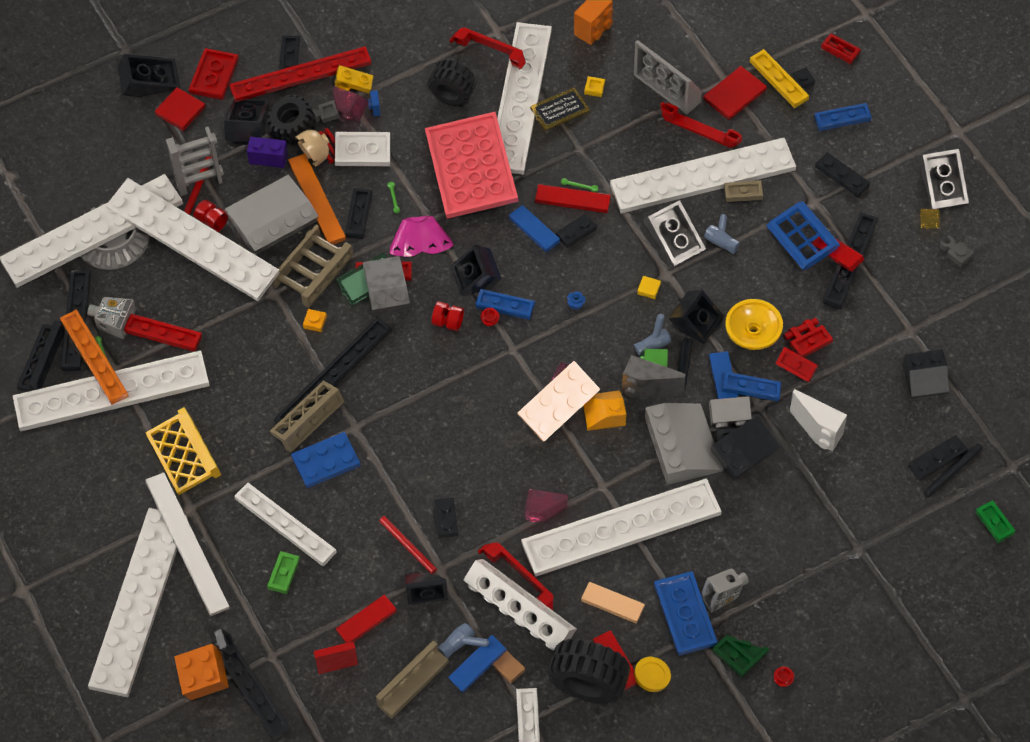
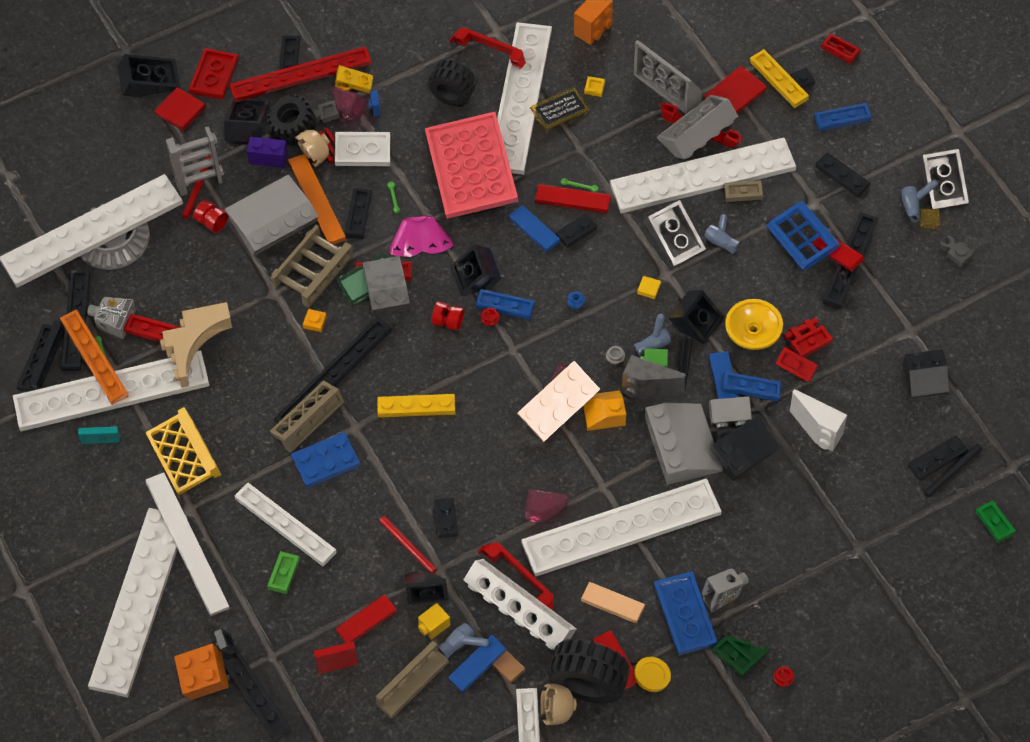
white plate [106,178,280,301] -> none
none -> teal tile [78,426,120,444]
none -> tan arch [160,302,232,388]
none -> yellow plate [378,394,455,418]
none -> yellow brick [418,603,450,640]
none -> tan cylinder [540,684,577,725]
none -> light grey plate [606,346,625,365]
none -> light grey slope [657,95,738,159]
none -> sand blue piece [901,180,938,222]

